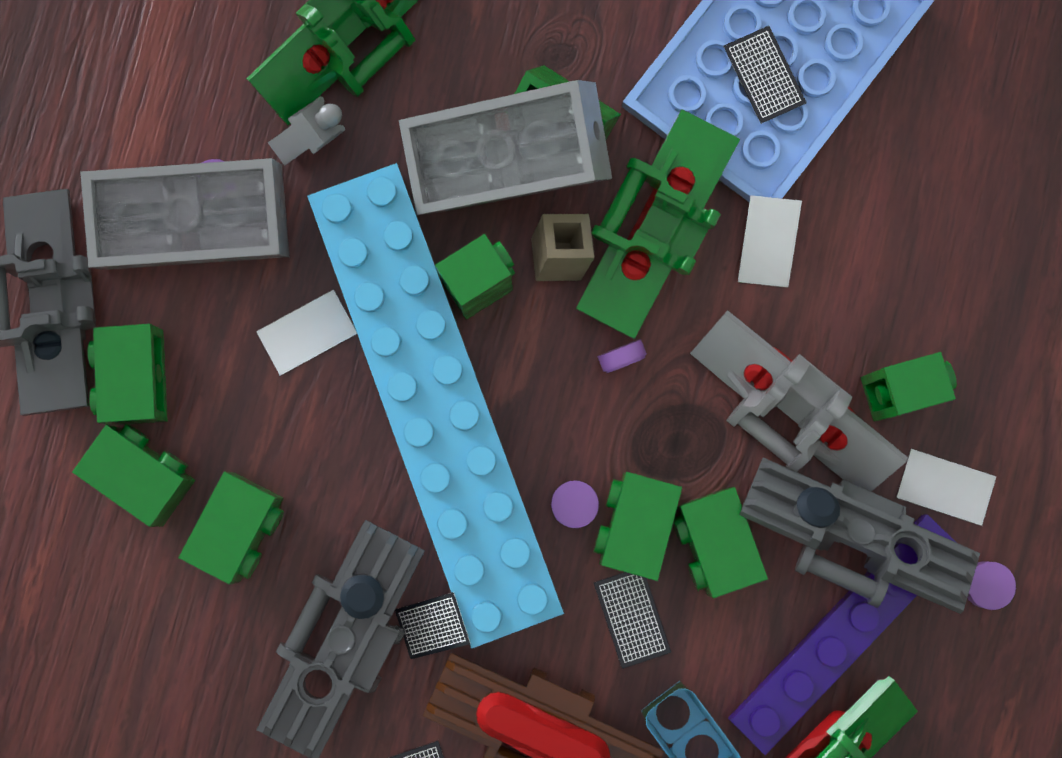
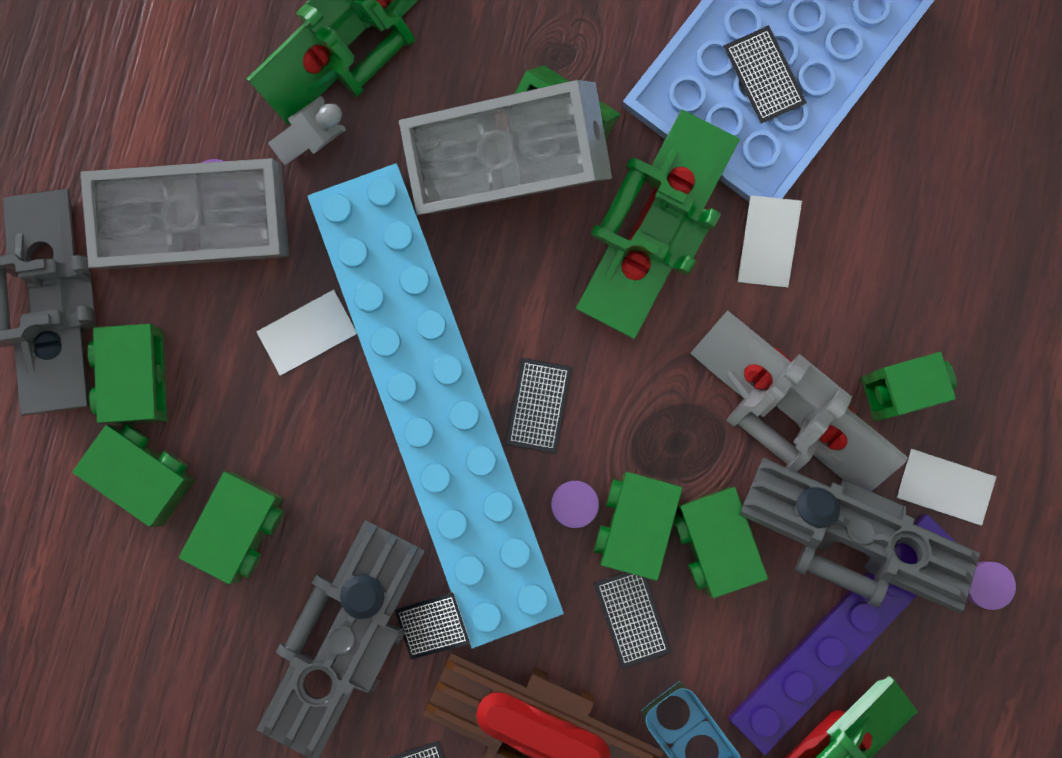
green brick [435,234,515,320] -> none
dark tan brick [531,214,594,281] -> none
medium lavender tile [597,339,647,373] -> none
none -> black sticker [506,358,572,453]

